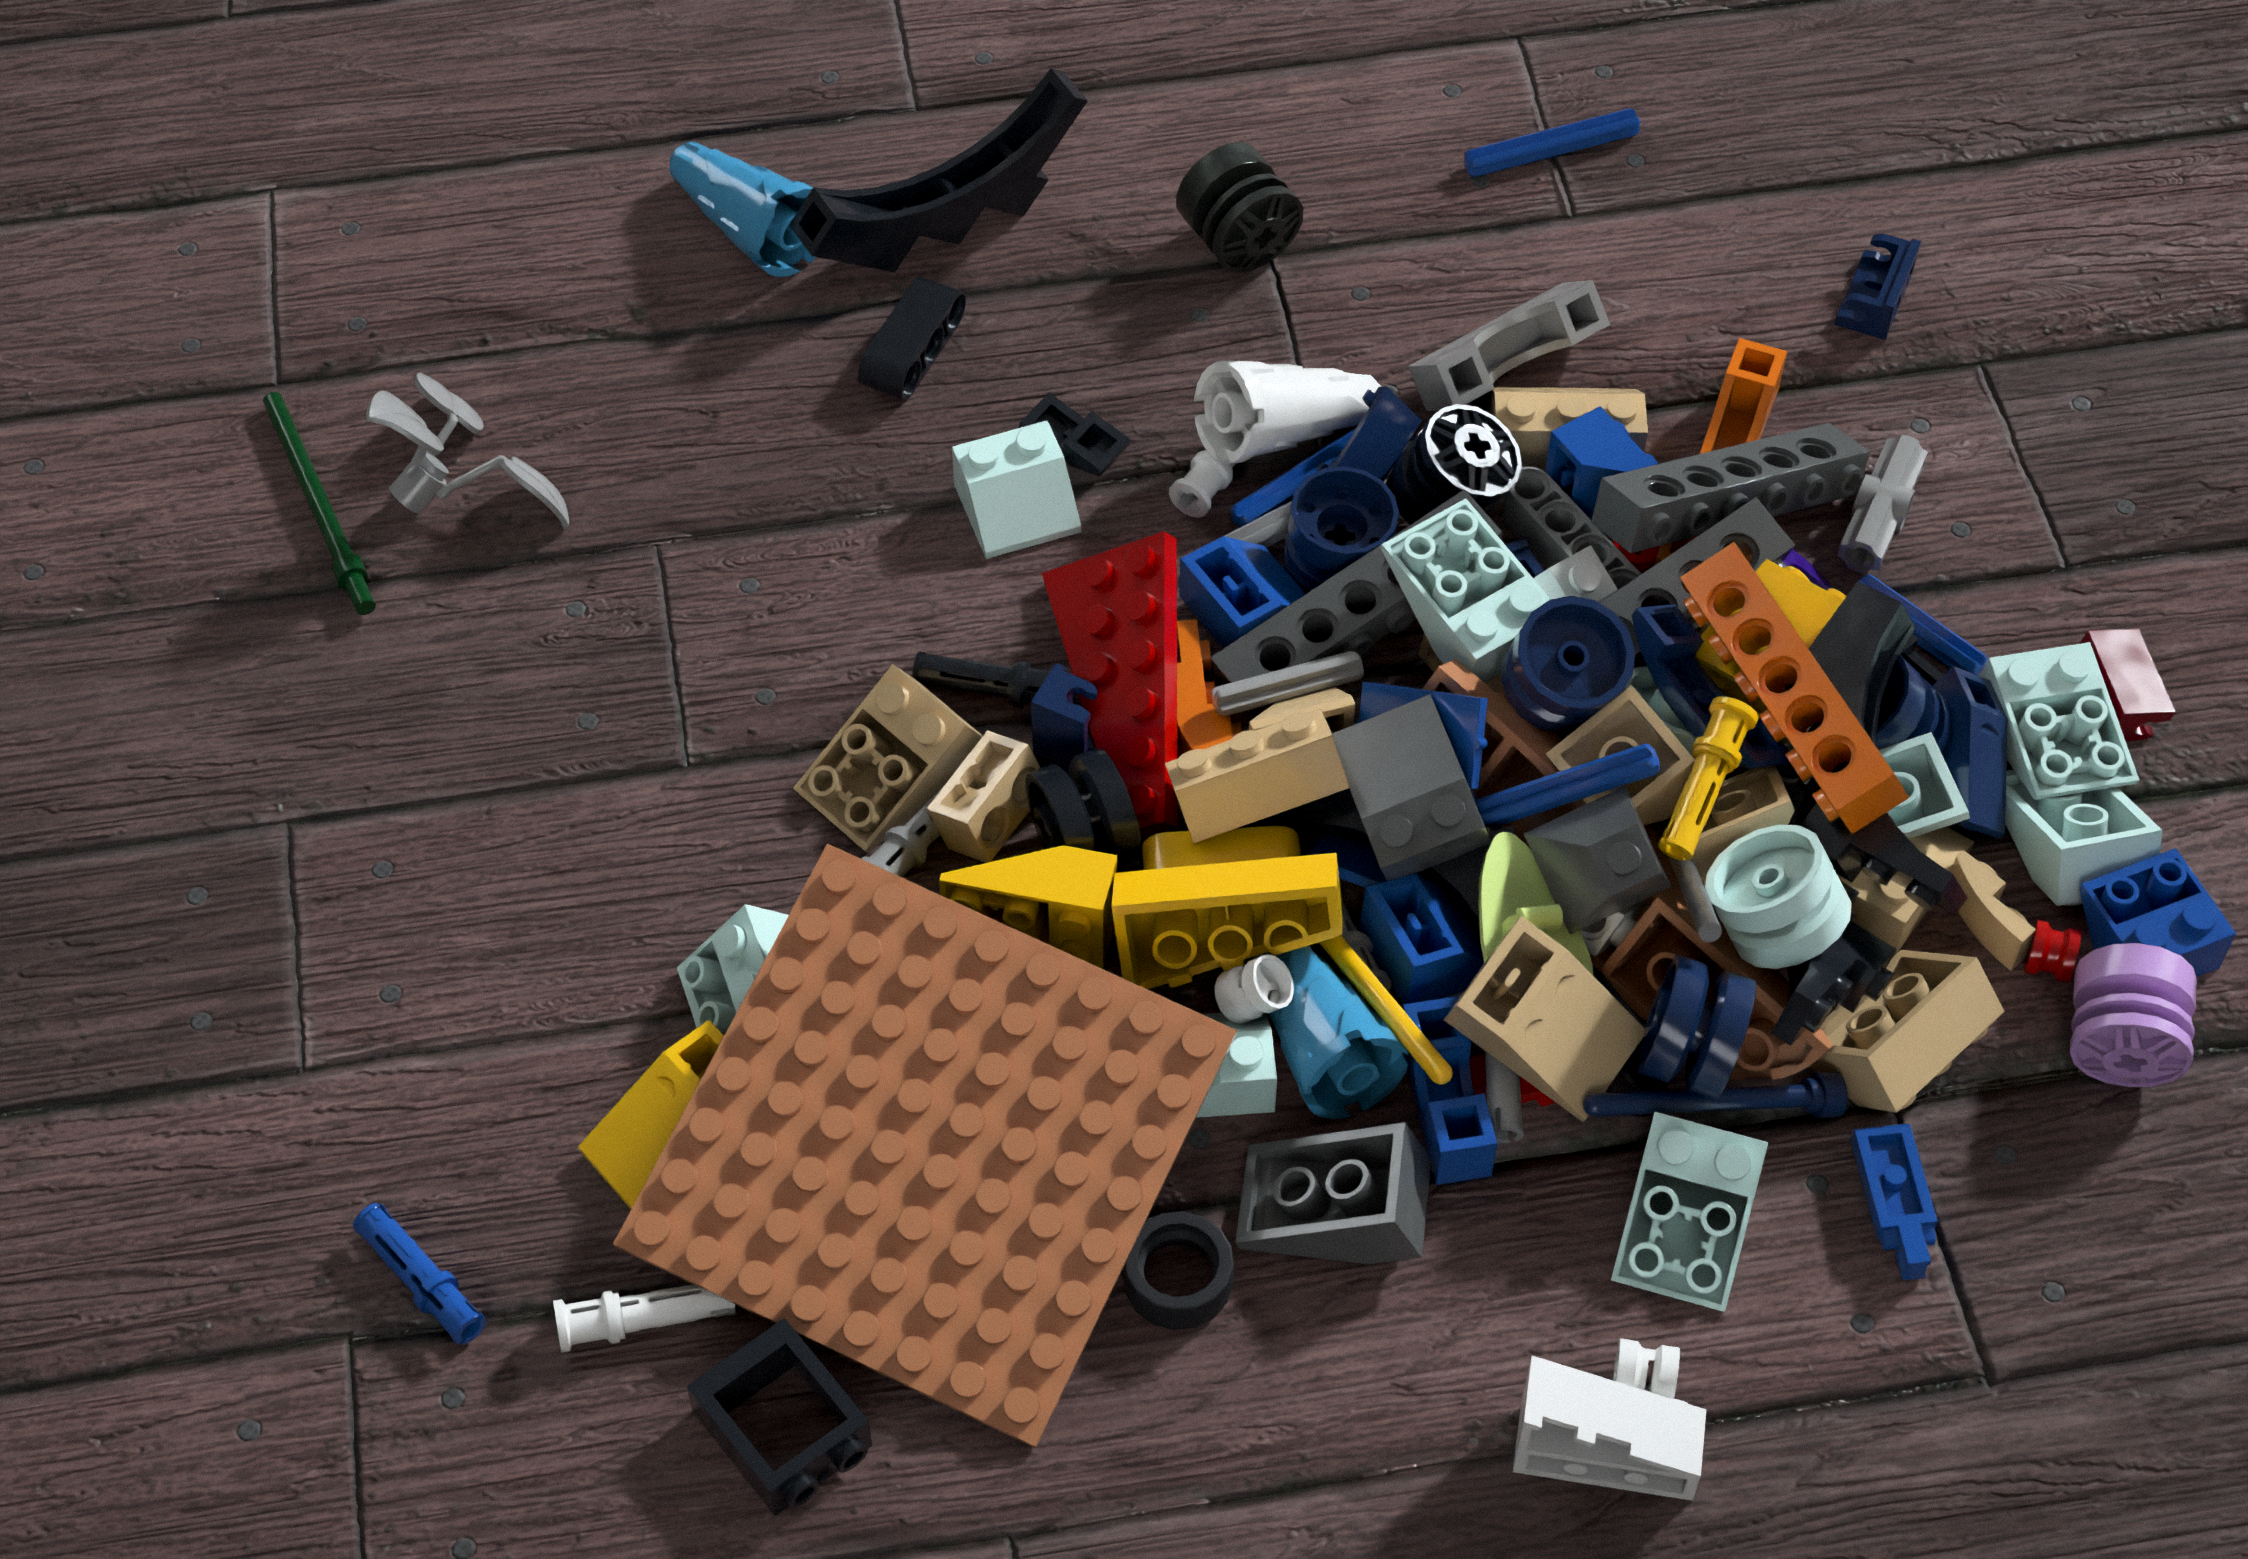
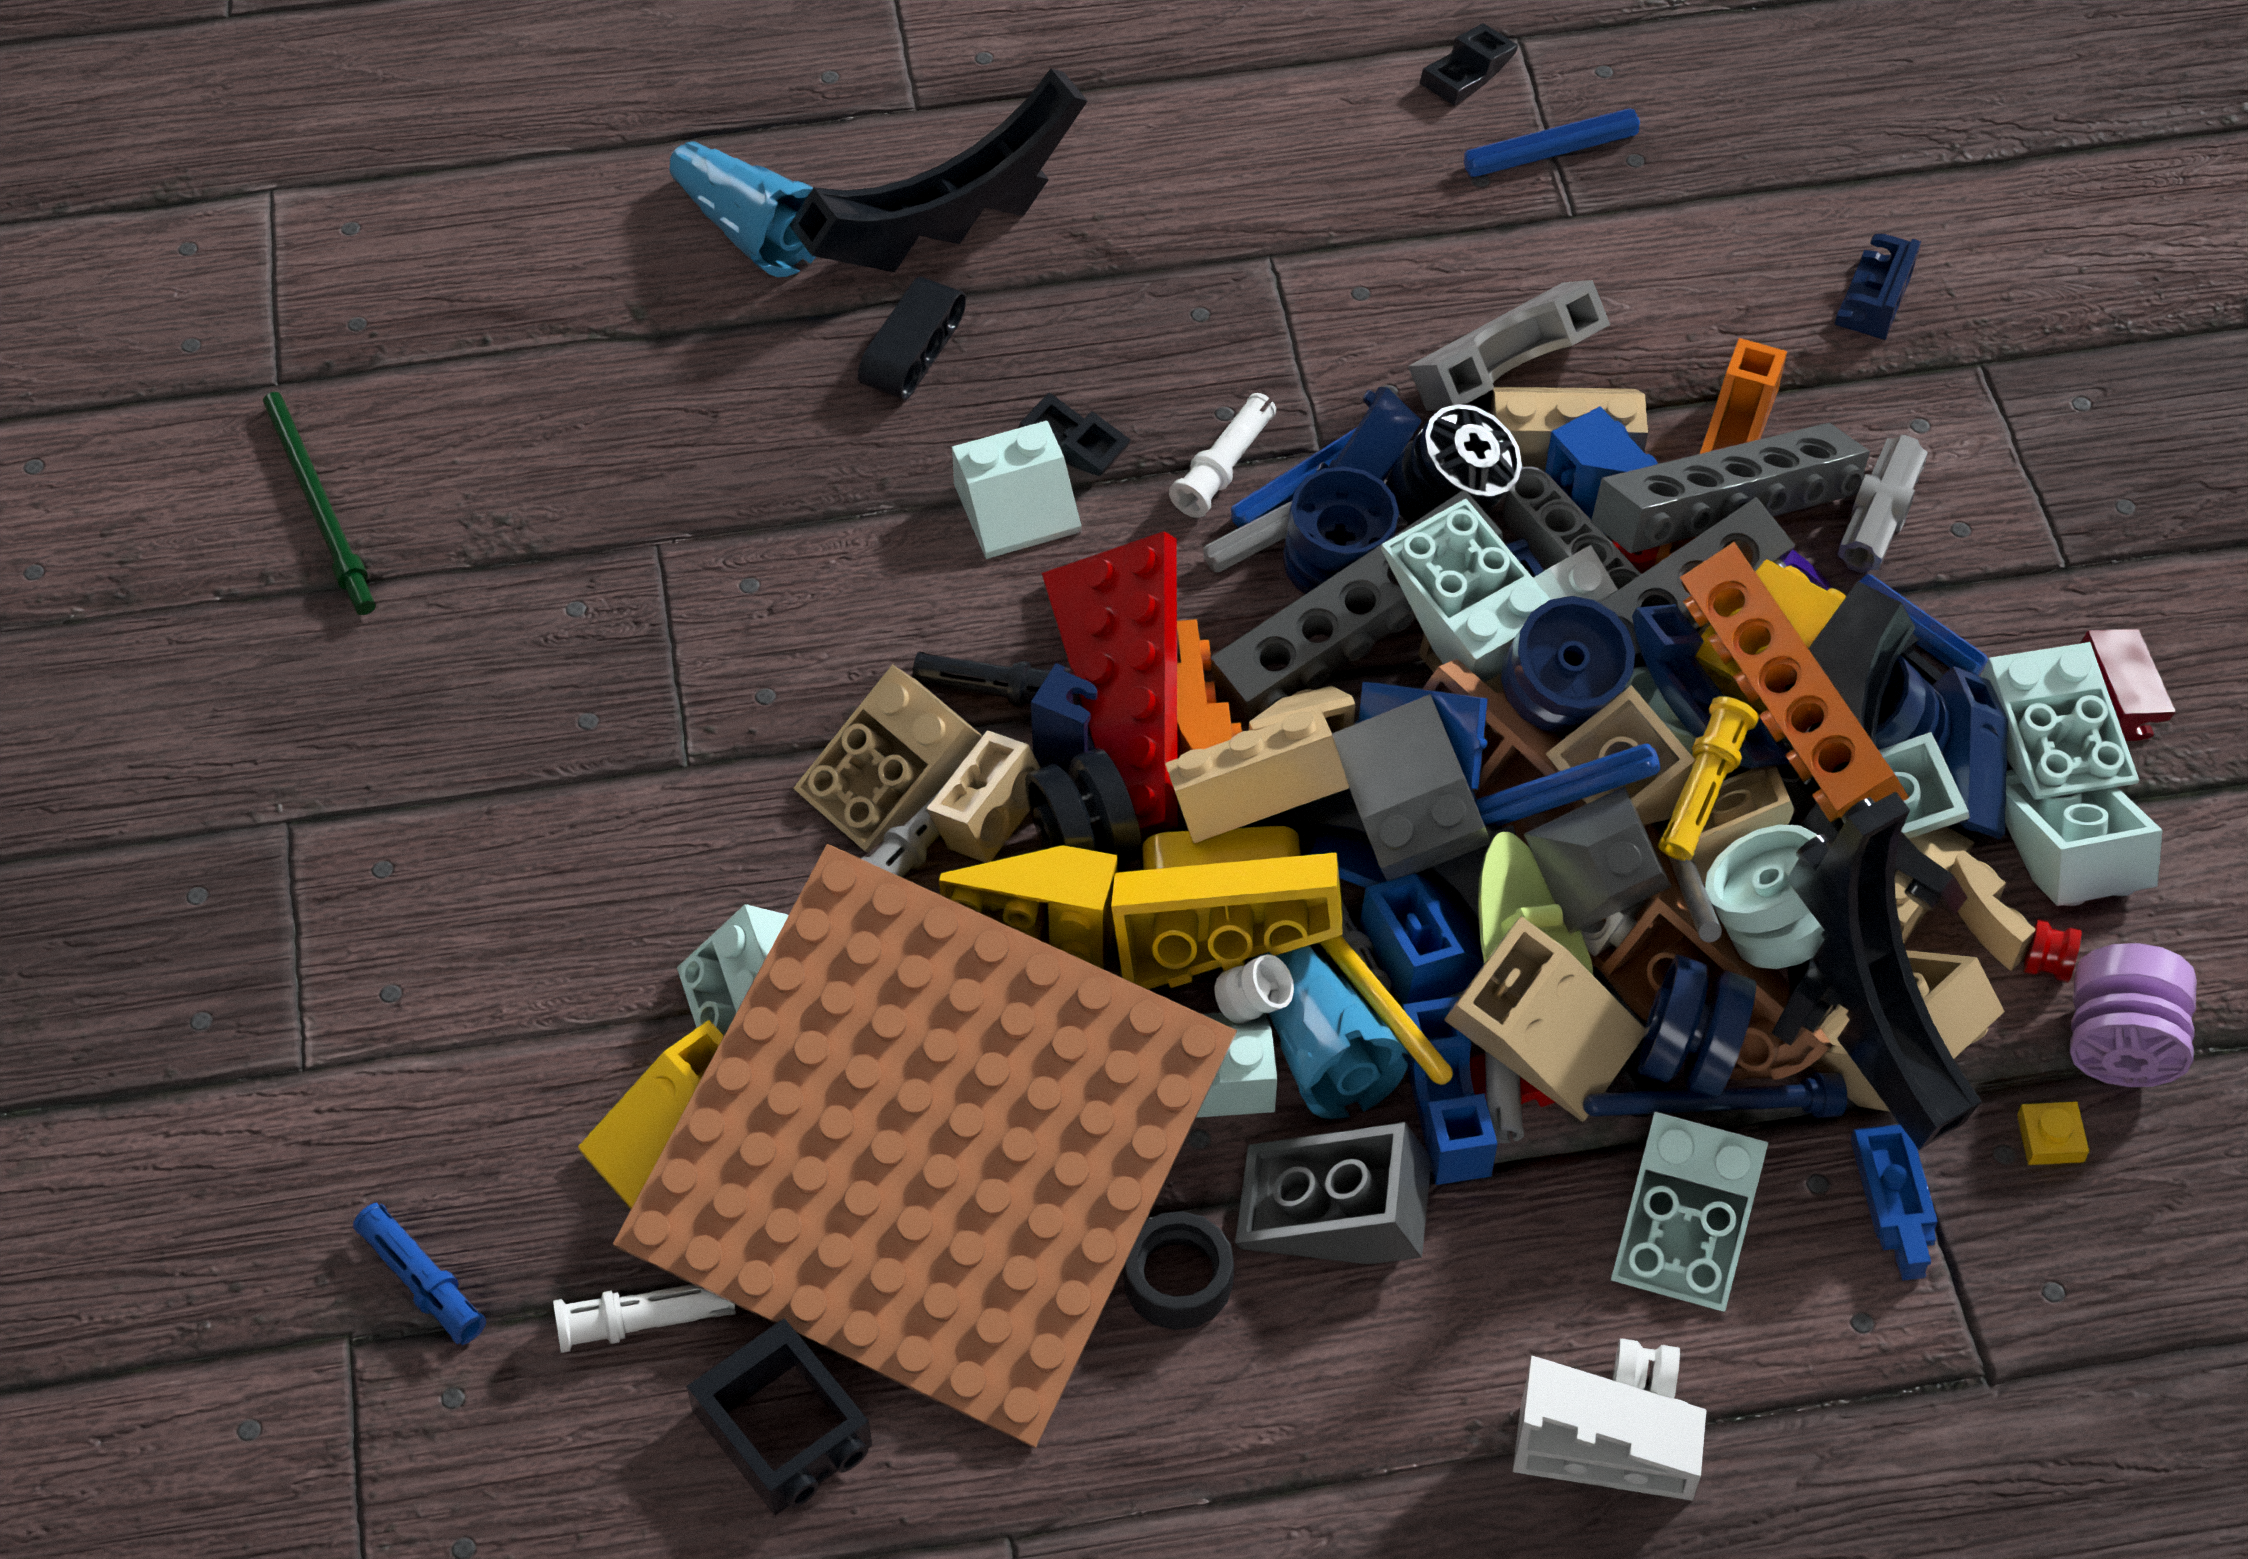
light grey plant [365,373,569,530] -> none
pearl dark grey wheel [1176,142,1304,273] -> none
blue slope [1179,536,1306,649] -> none
white cone [1194,360,1381,464] -> none
light grey axle [1211,651,1364,716] -> none
blue slope [2079,848,2236,977] -> none
none -> black slope [1419,23,1518,106]
none -> black arch [1786,792,1982,1150]
none -> yellow plate [2017,1102,2089,1165]

